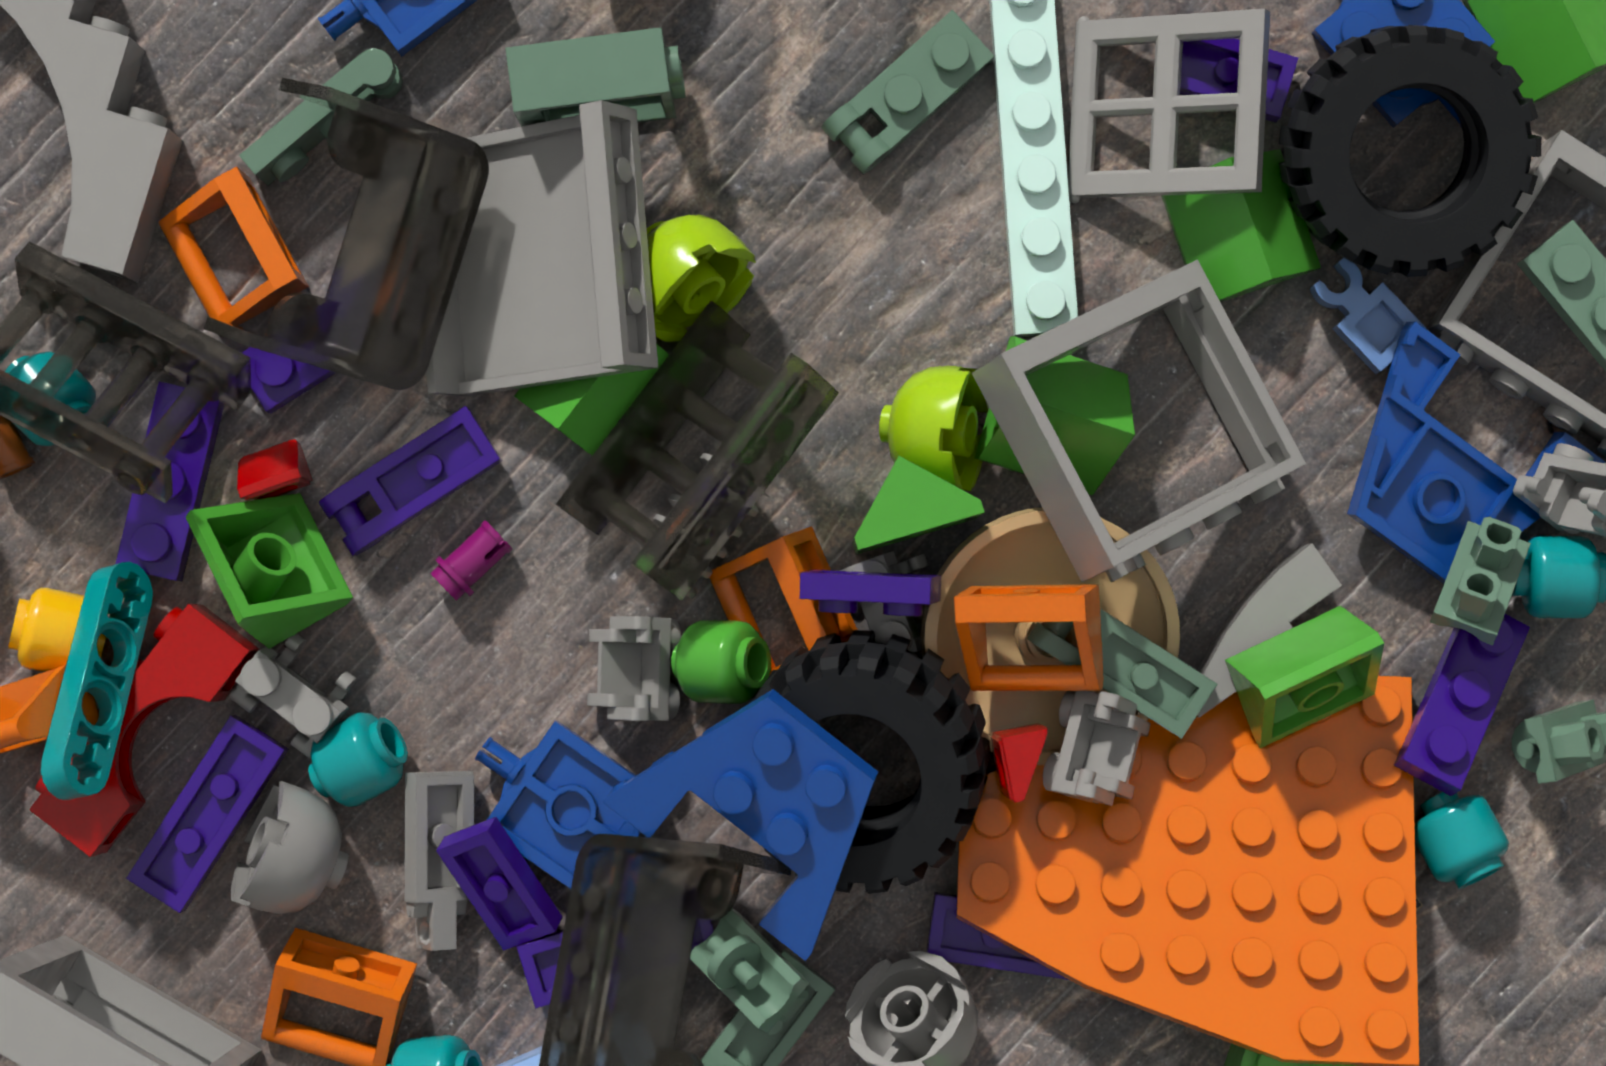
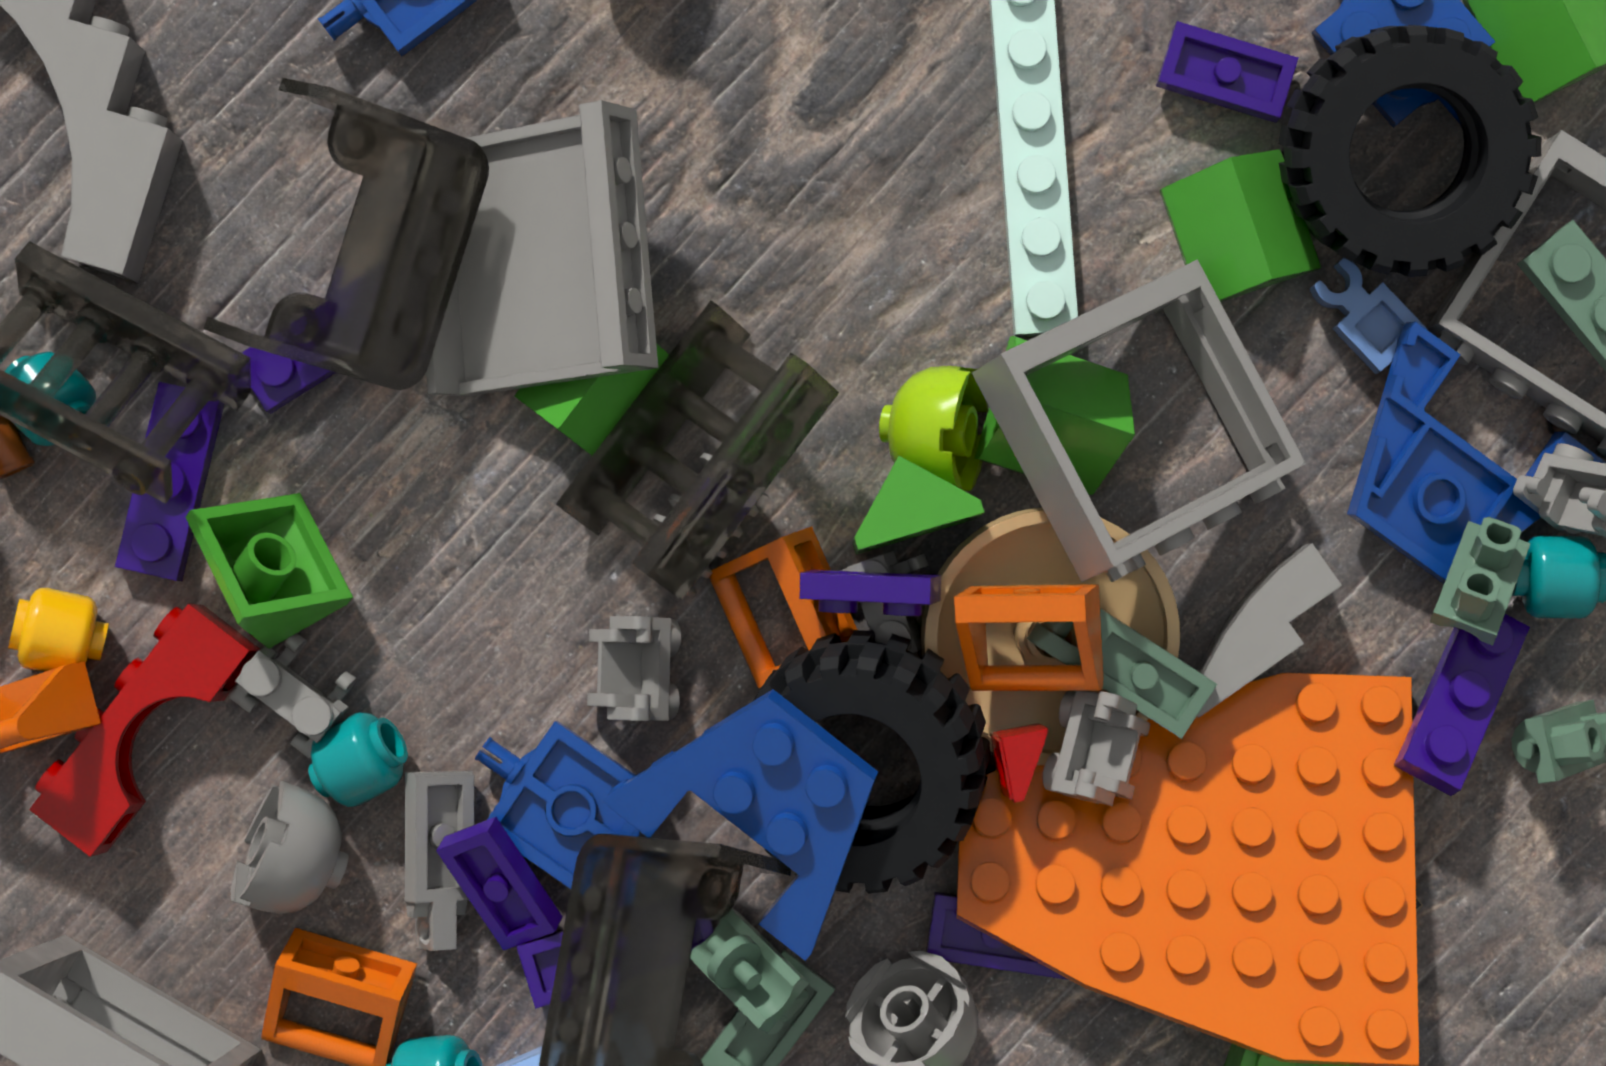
teal beam [41,561,153,800] -> none
dark purple plate [126,715,289,913] -> none
orange tile [158,166,309,334] -> none
red slope [237,439,313,501] -> none
sand green plate [239,48,403,186] -> none
dark purple plate [319,406,503,557] -> none
magenta pin [430,520,513,601] -> none
sand green window [505,27,686,127] -> none
lime cylinder [647,215,756,342] -> none
bright green head [671,620,771,704] -> none
sand green plate [821,10,995,175] -> none
light grey window [1068,9,1270,203] -> none
bright green slope [1225,606,1384,748] -> none
teal head [1415,792,1509,889] -> none

